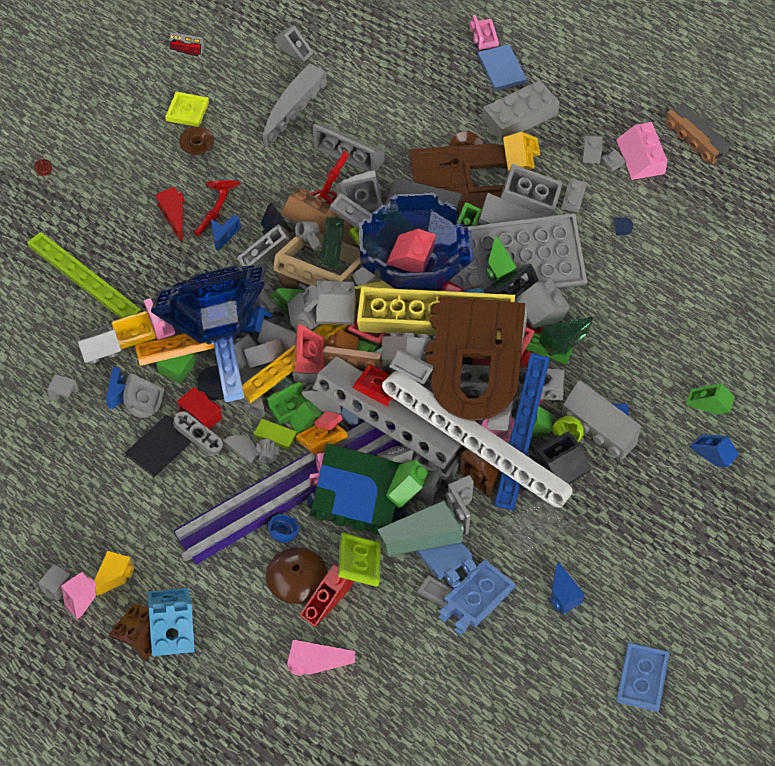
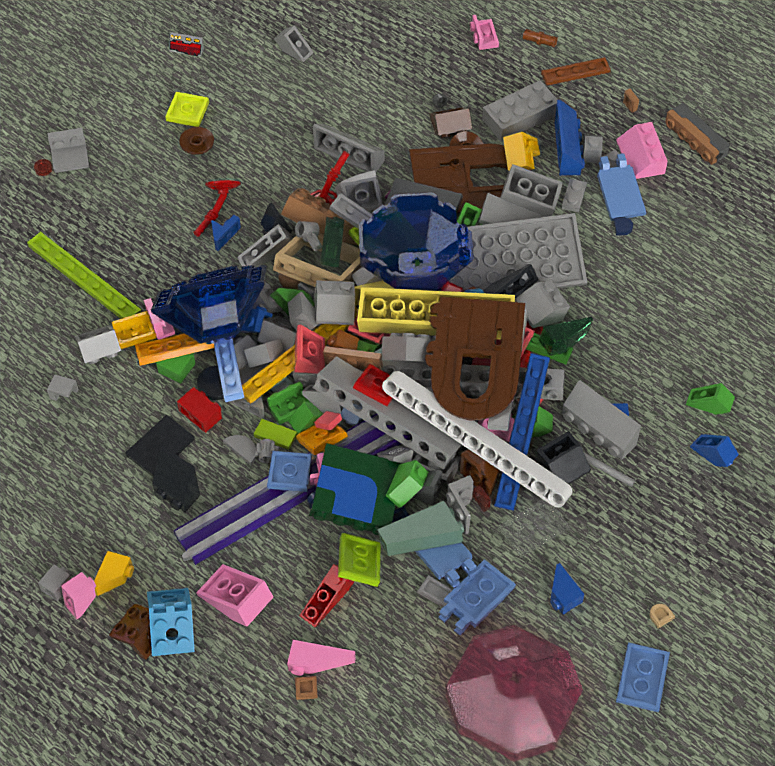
blue slope [106,367,126,409] -> none
light grey tile [123,373,164,418] -> none
red slope [155,187,185,241] -> none
light grey beam [173,412,223,455] -> none
light grey slope [263,63,327,147] -> none
reddish brown dish [266,547,327,604] -> none
blue hair [268,514,300,543] -> none
light grey tile [300,285,319,312] -> none
coral slope [387,229,436,276] -> none
light grey tile [389,348,434,385] -> none
medium blue tile [478,44,527,91] -> none
bright green slope [486,237,517,282] -> none
lime hair [552,415,584,442] -> none
none -> light grey bracket [47,128,89,173]
none -> black slope [152,447,200,513]
none -> bright pink slope [196,564,273,626]
none -> medium blue tile [267,451,312,492]
none -> medium nougat tile [295,676,318,700]
none -> slope [429,107,472,138]
none -> dark grey hinge [433,93,448,108]
none -> clear pink windscreen [445,625,583,762]
none -> clear red tile [473,485,491,512]
none -> dark orange pin [523,29,558,47]
none -> dark orange tile [541,57,611,86]
none -> blue slope [554,100,585,176]
none -> light grey bar [584,452,636,487]
none -> medium blue tile [597,153,646,221]
none -> medium nougat tile [623,89,639,112]
none -> tan tile [650,604,675,628]

